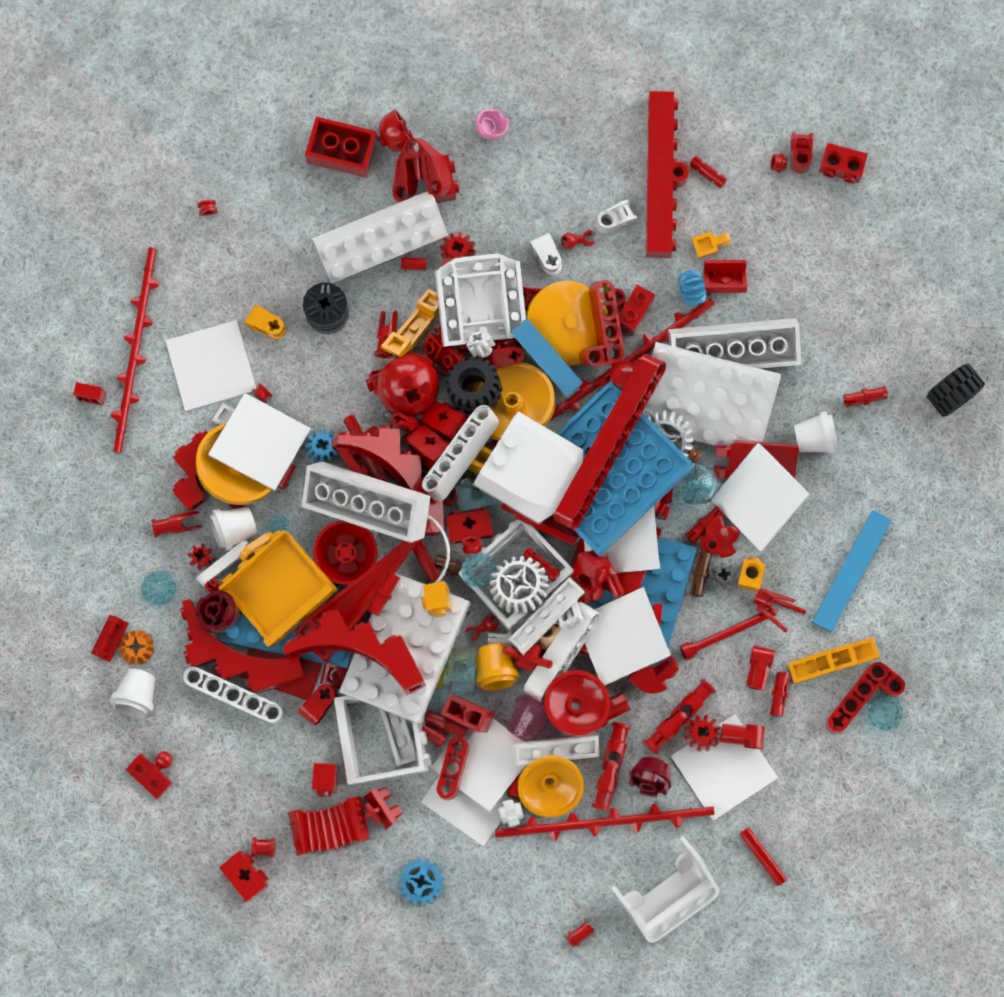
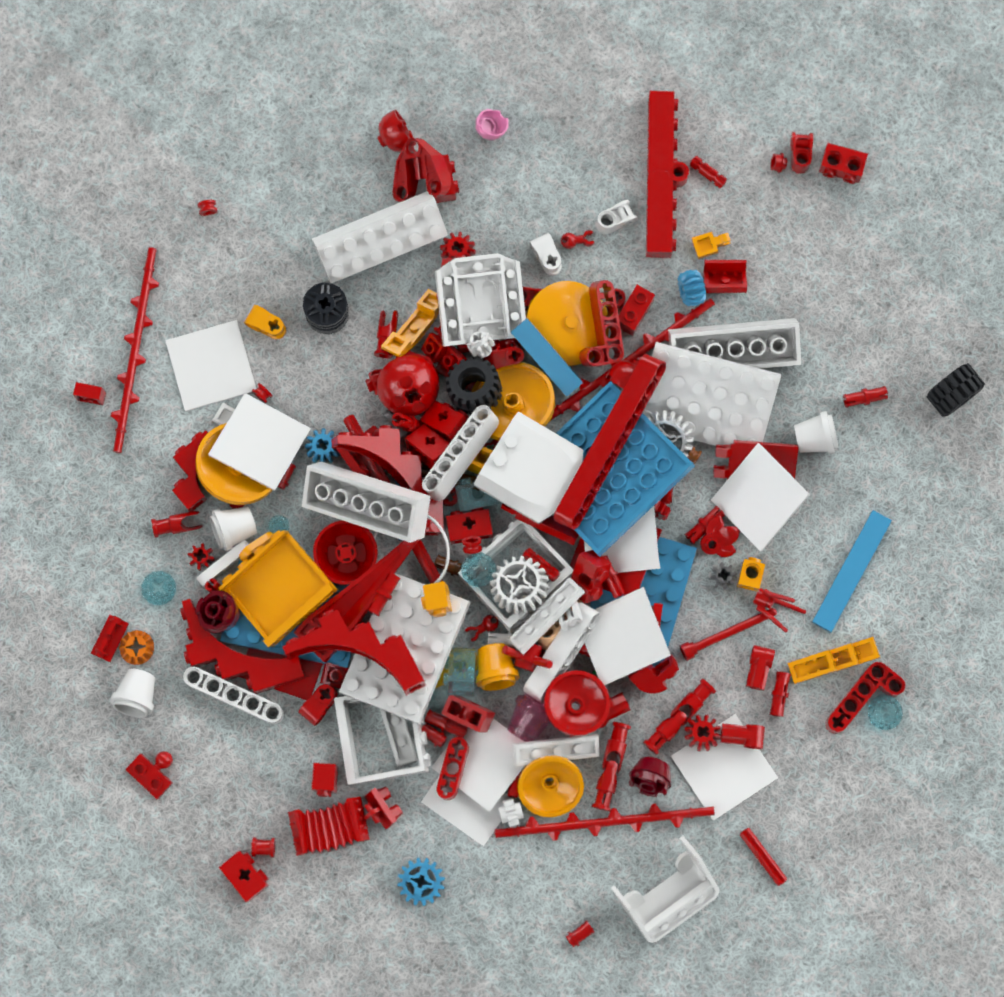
red brick [305,116,378,178] -> none
red pin [401,255,426,272] -> none
clear light blue cylinder [682,462,720,506] -> none
reddish brown pin [689,552,712,597] -> none

